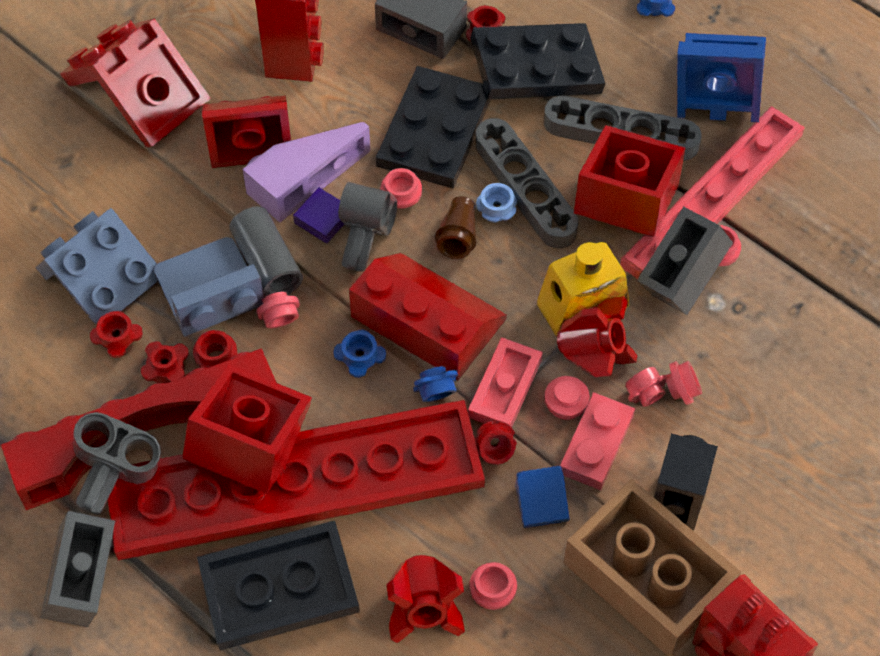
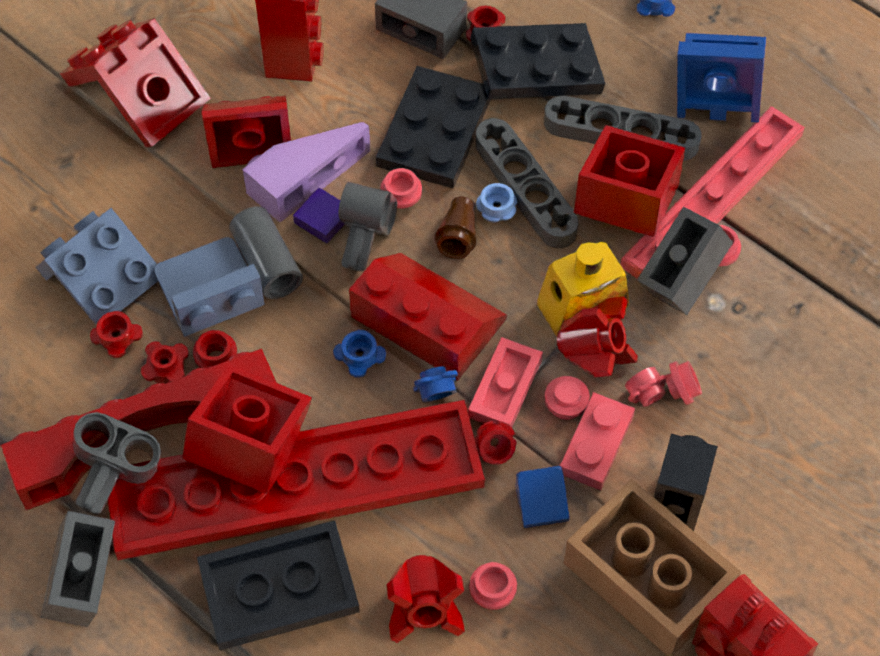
coral plate [256,292,300,328] -> none

